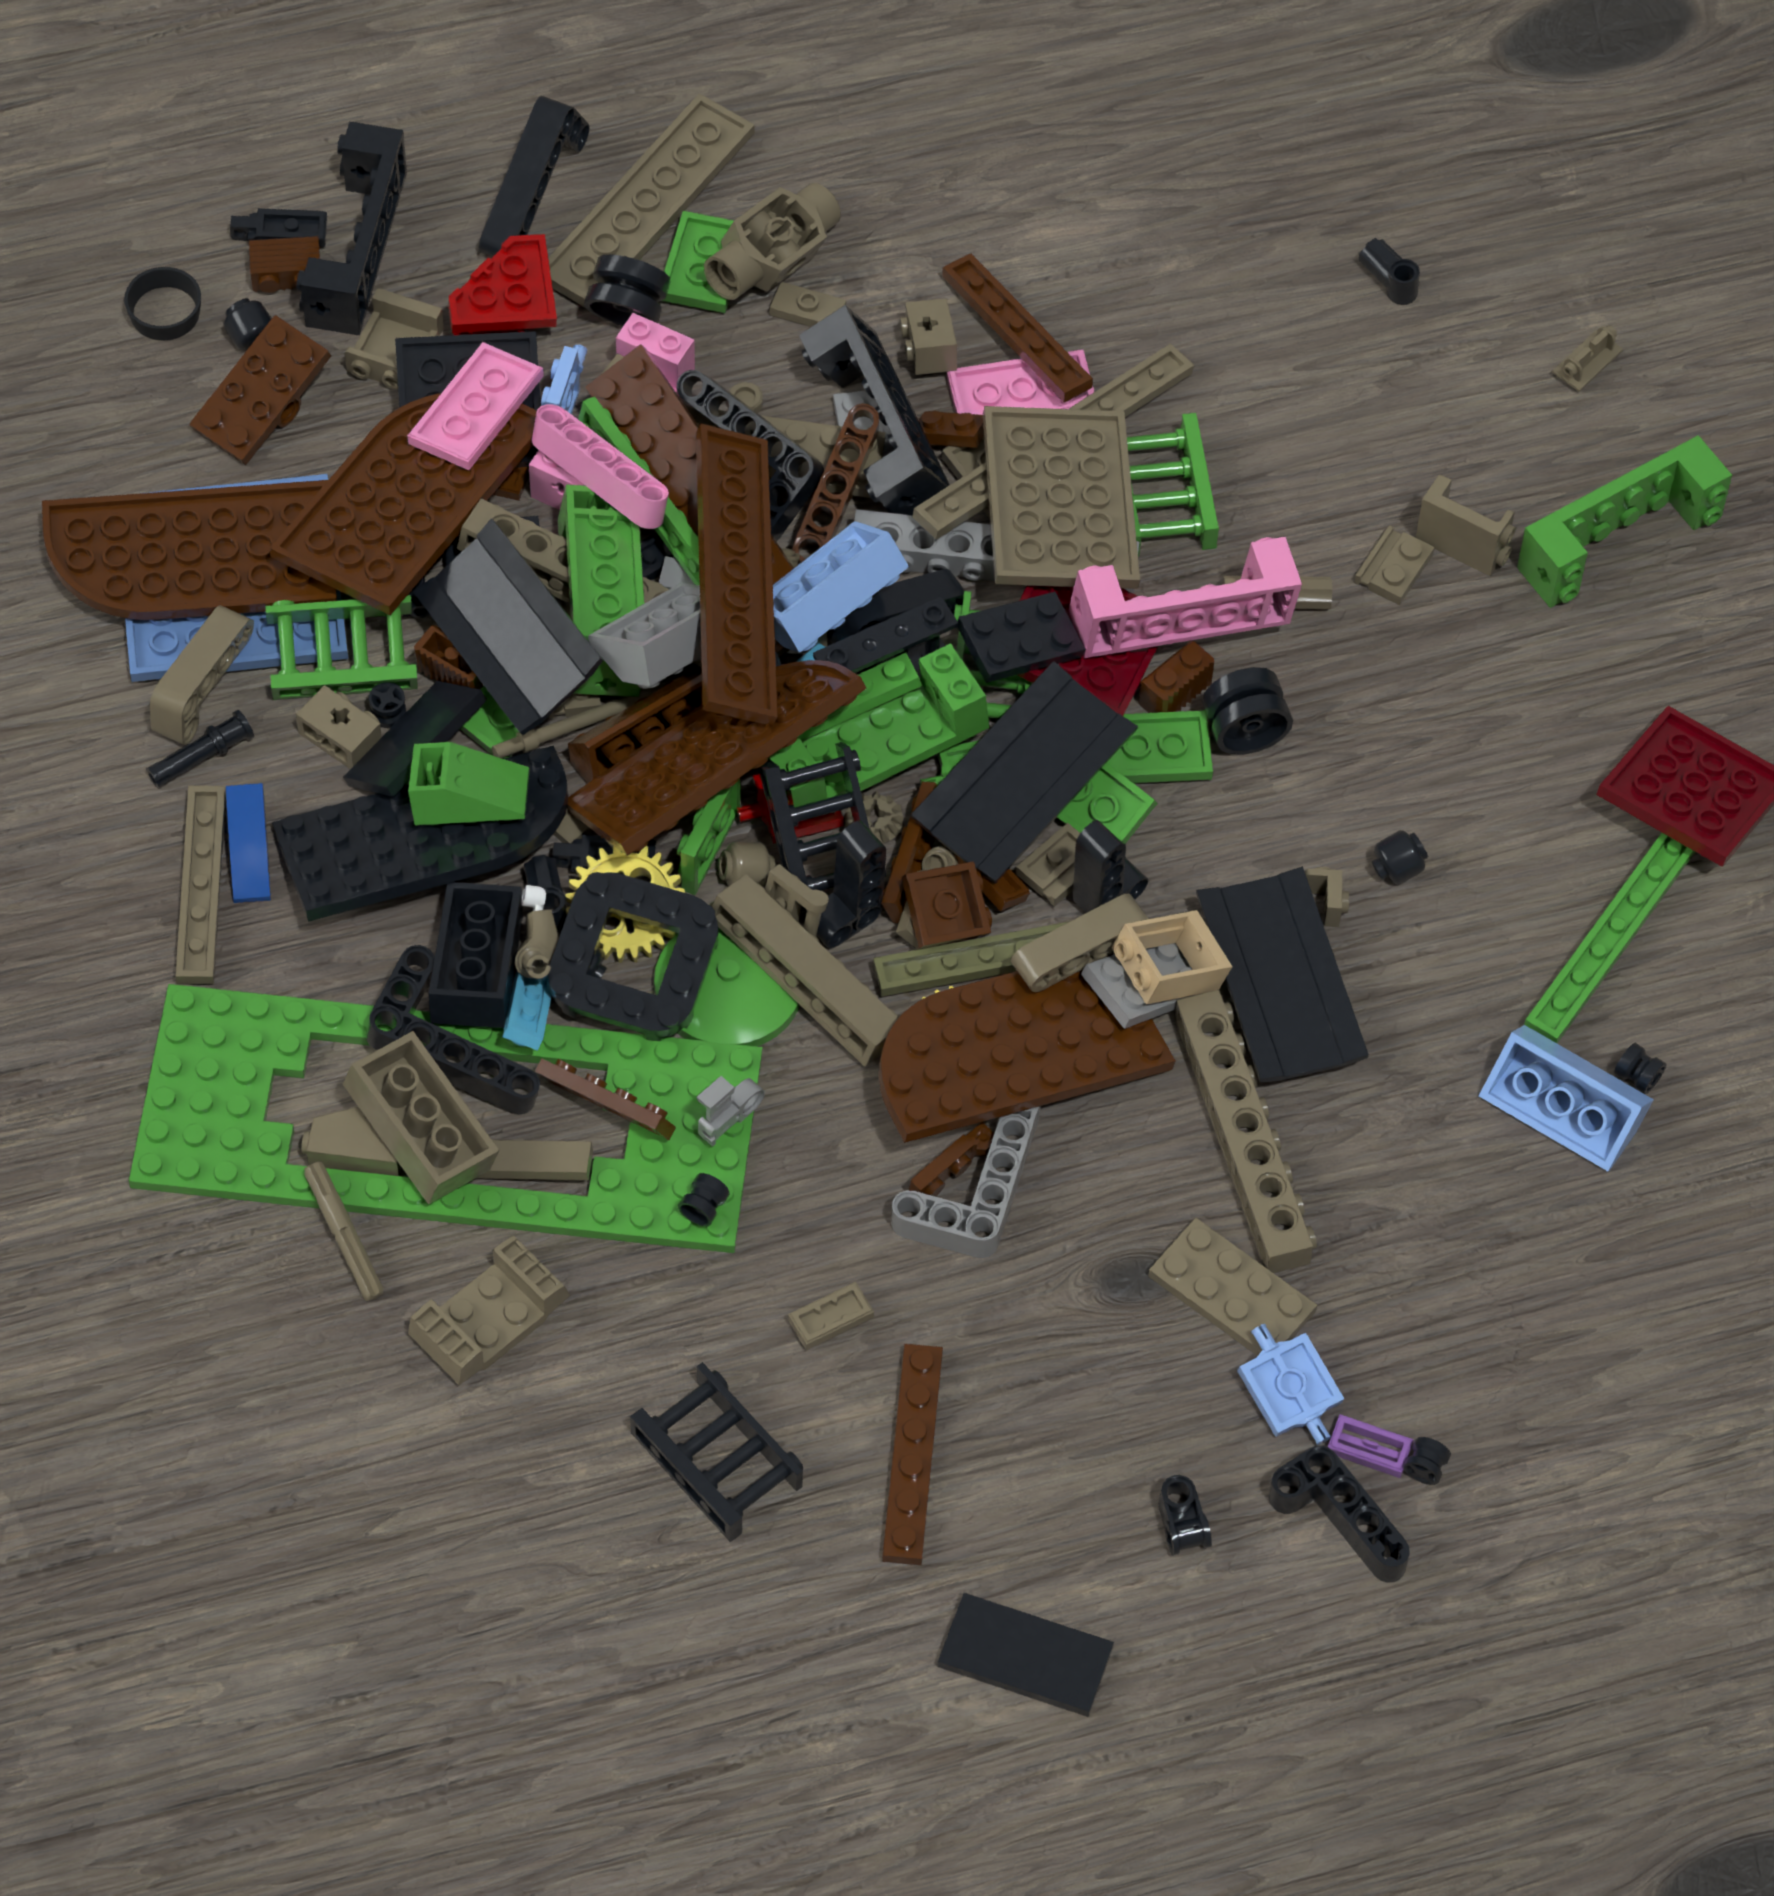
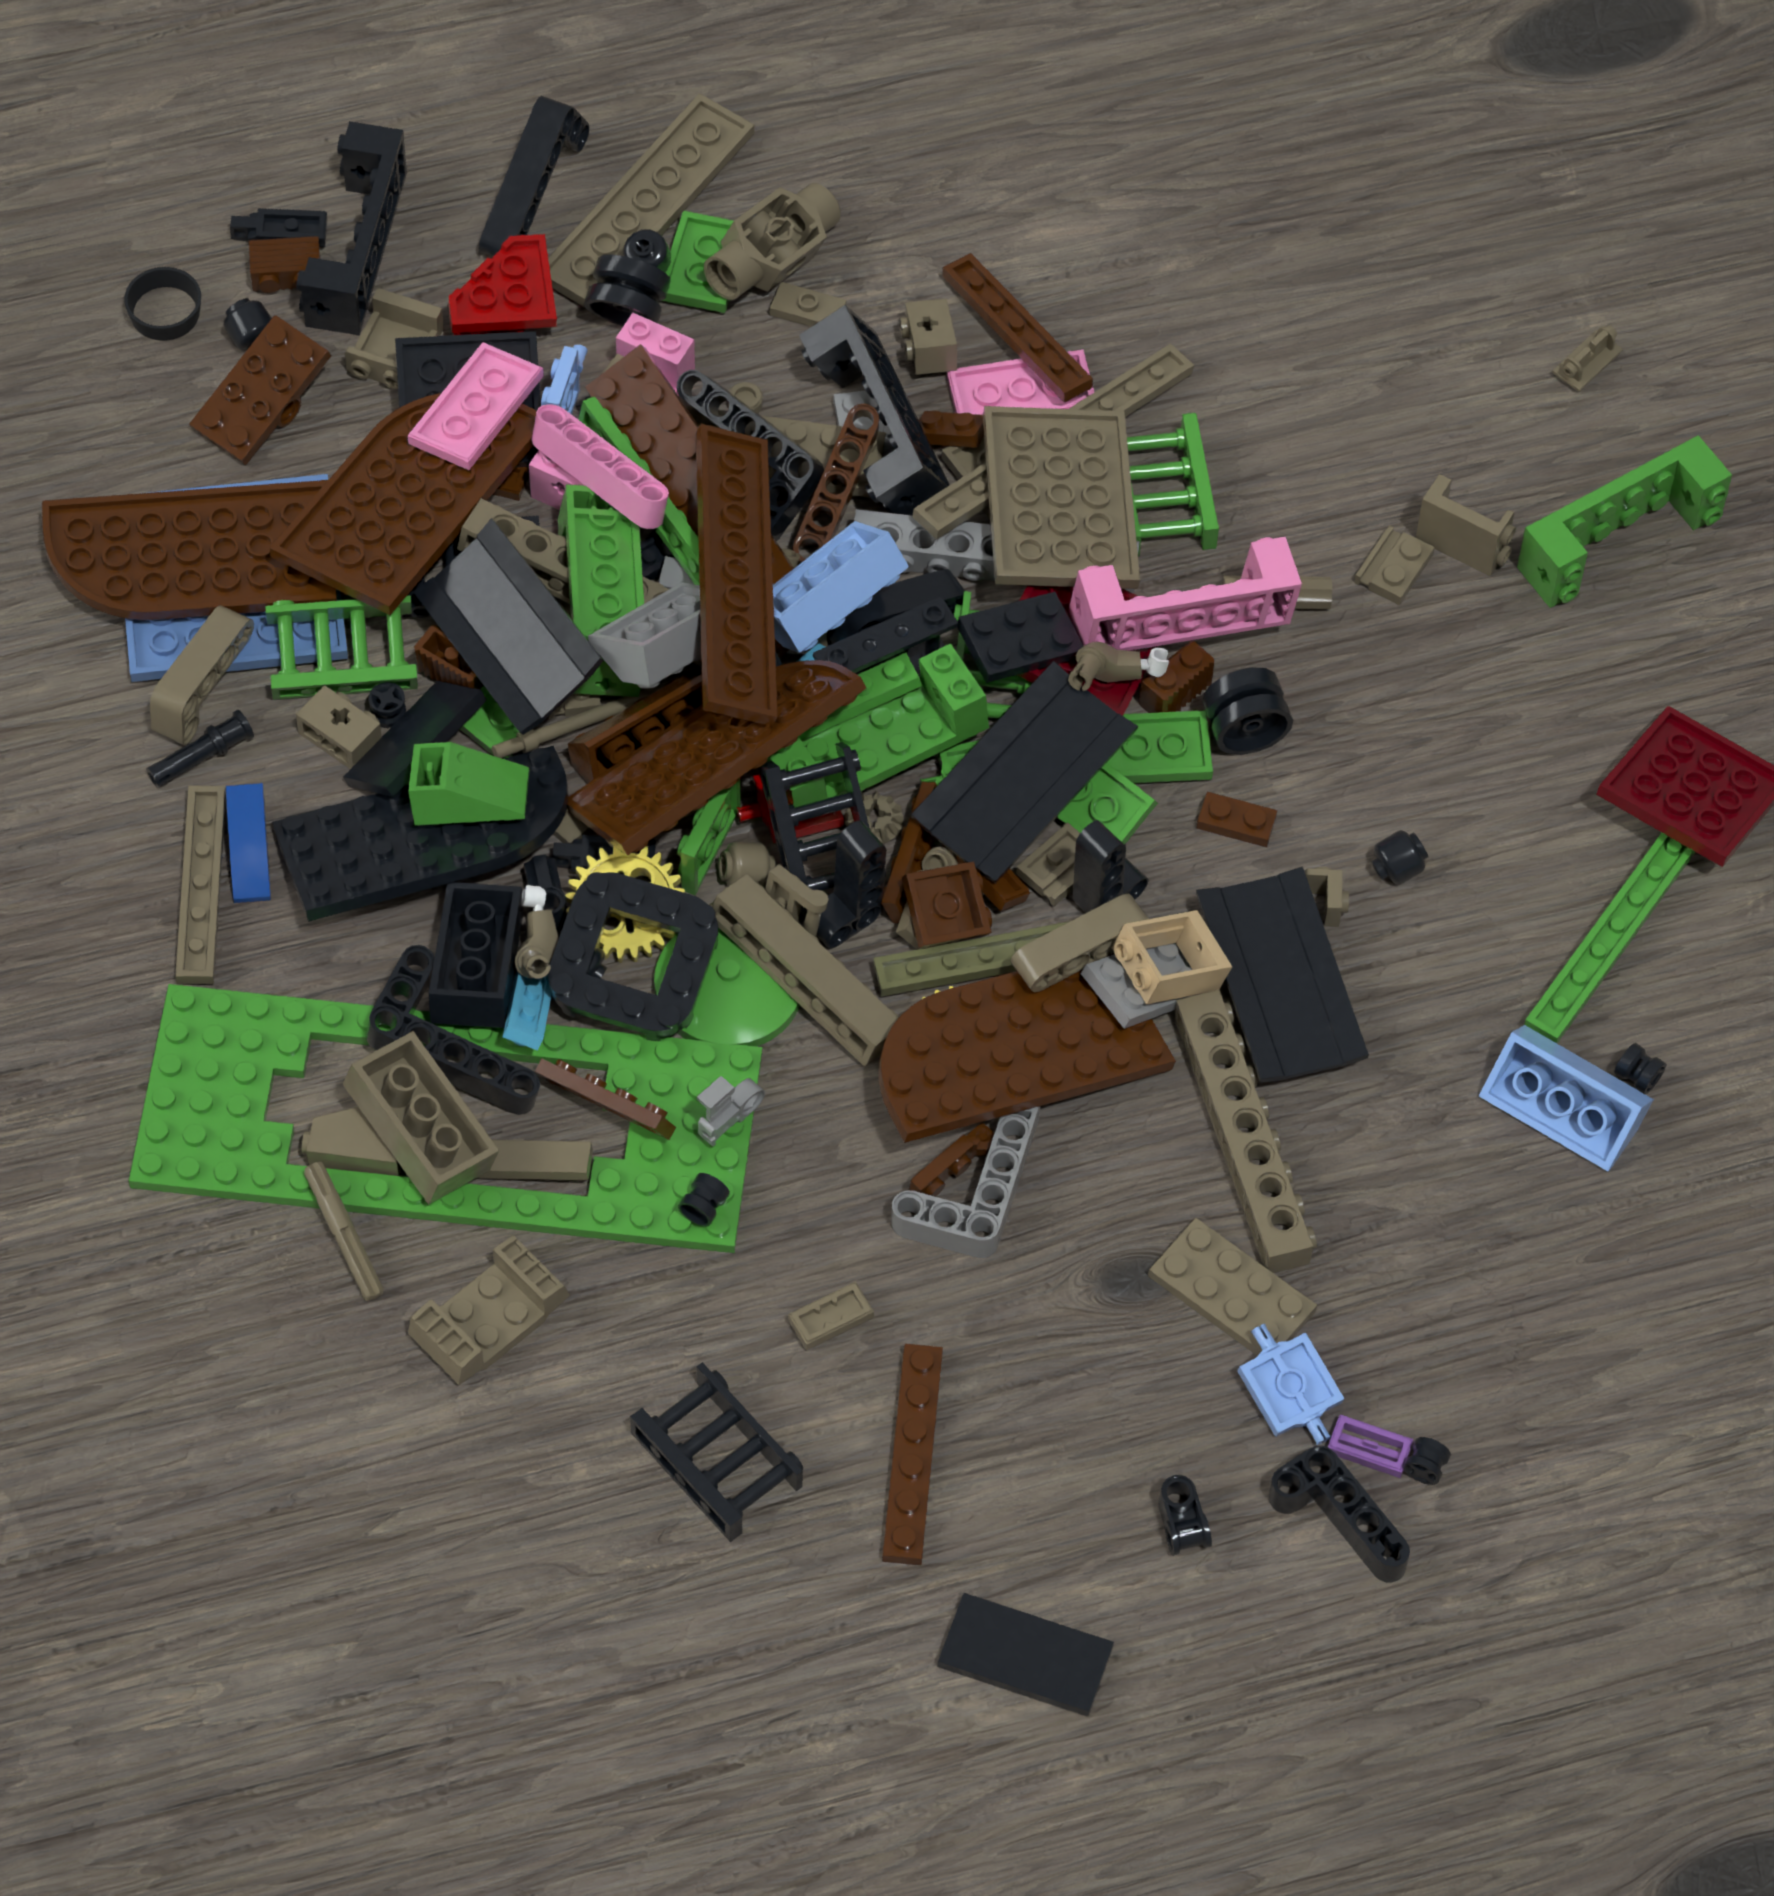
black piece [1359,238,1420,305] -> none
none -> black head [623,229,671,272]
none -> dark tan arm [1068,642,1169,691]
none -> reddish brown plate [1196,791,1278,848]

